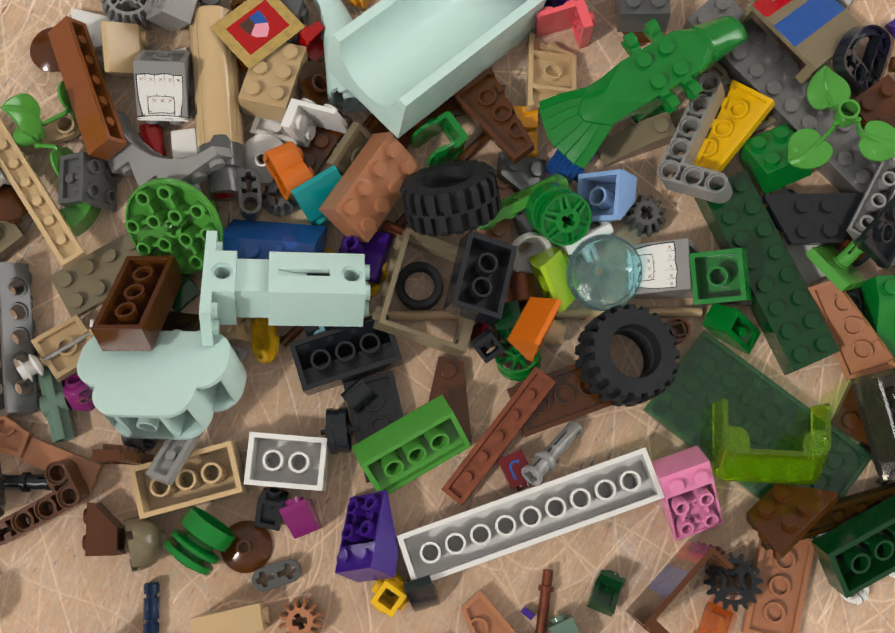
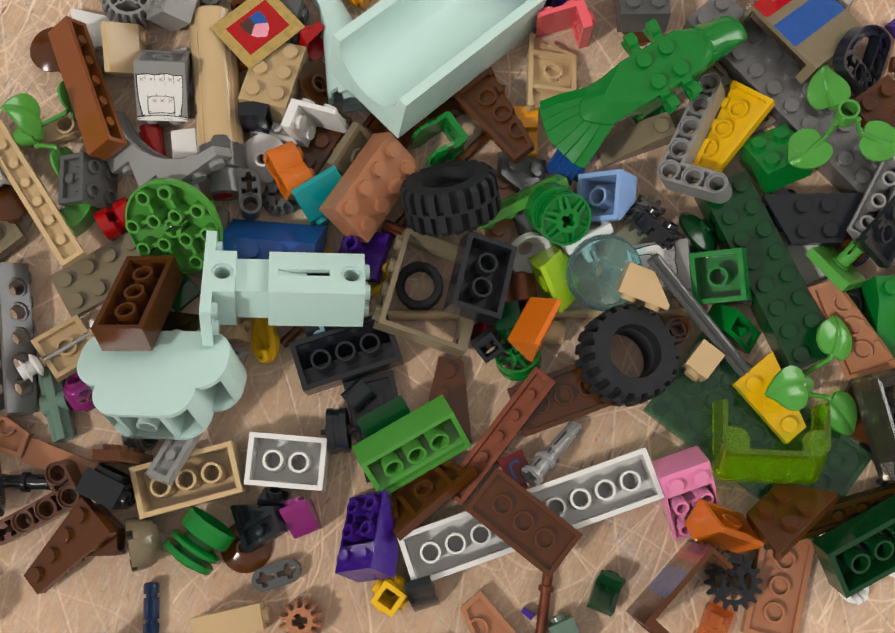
none -> reddish brown wing [24,497,118,594]
none -> black brick [75,463,136,510]
none -> red wheel [94,196,128,241]
none -> black wing [230,505,288,553]
none -> black piece [238,101,273,134]
none -> dark green slope [356,395,411,438]
none -> reddish brown wing [392,462,478,541]
none -> reddish brown plate [464,467,583,578]
none -> tan slope [616,261,670,312]
none -> black hinge [632,204,684,250]
none -> dark grey axle [647,253,751,376]
none -> dark green dish [679,212,717,252]
none -> tan brick [681,339,725,382]
none -> orange slope [684,498,765,553]
none -> yellow wing [732,351,806,444]
none -> bright green plant [764,315,857,436]

